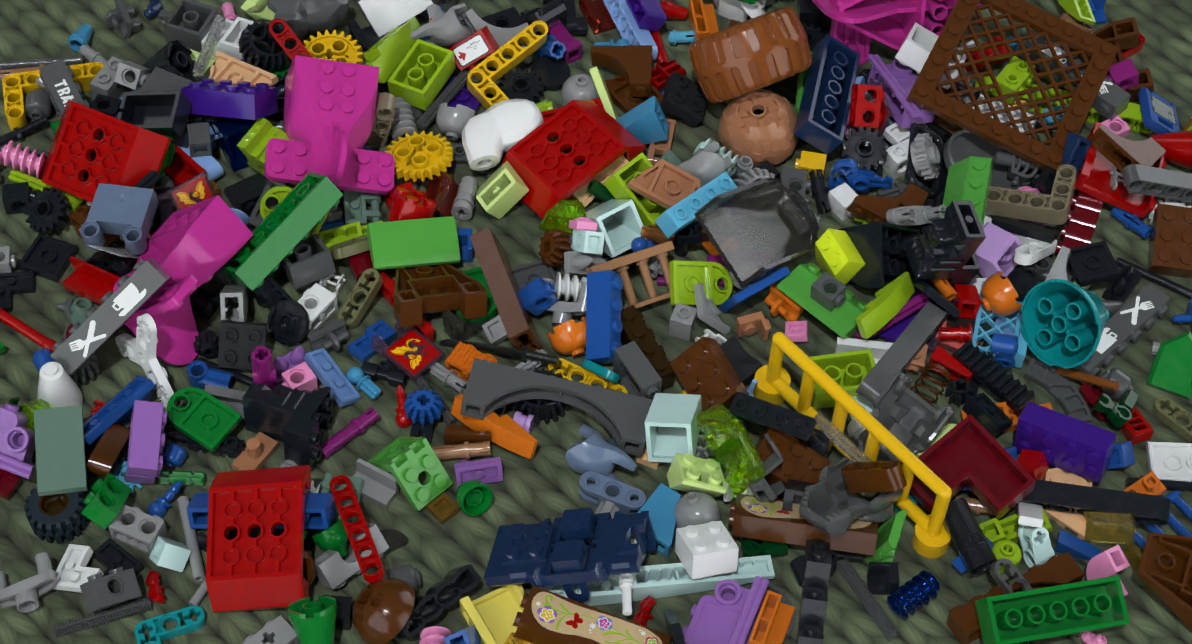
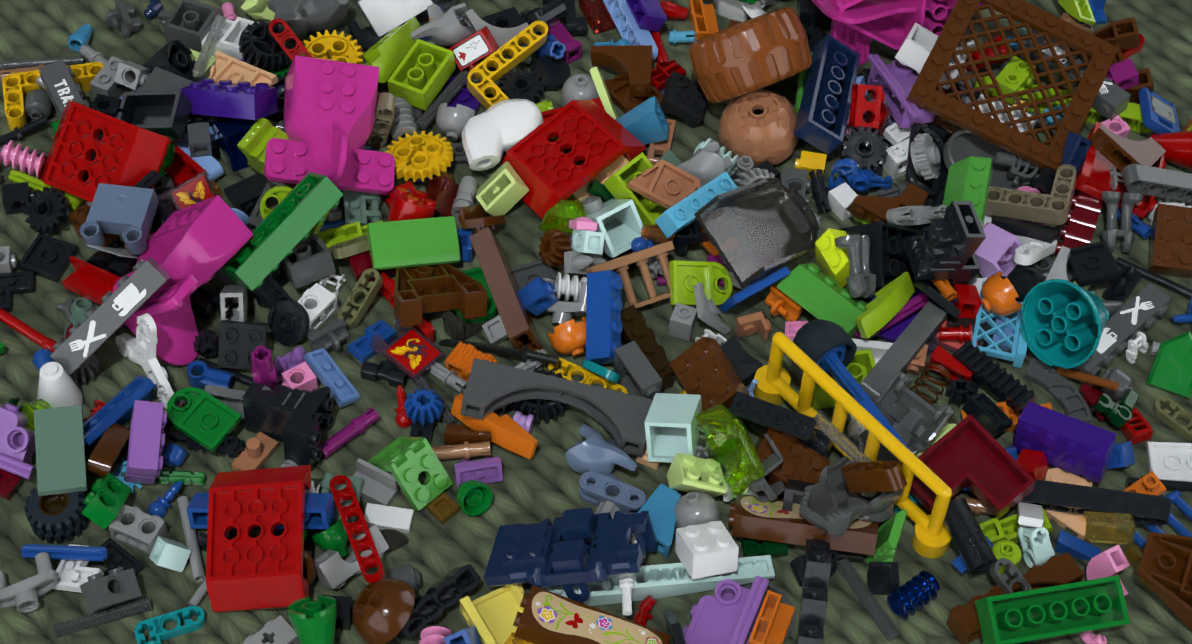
red piece [145,570,165,604] -> none
dark azure axle [346,366,382,400] -> none
dark grey brick [810,271,846,312] -> none
blue piece [991,333,1019,368] -> none
none -> blue axle [20,544,108,562]
none -> white tile [364,503,414,534]
none -> reddish brown bracket [459,205,505,232]
none -> light grey beam [577,195,604,215]
none -> piece [793,319,916,476]
none -> dark grey piece [834,234,876,298]
none -> dark grey piece [1101,191,1142,253]
none -> white piece [1126,332,1148,364]

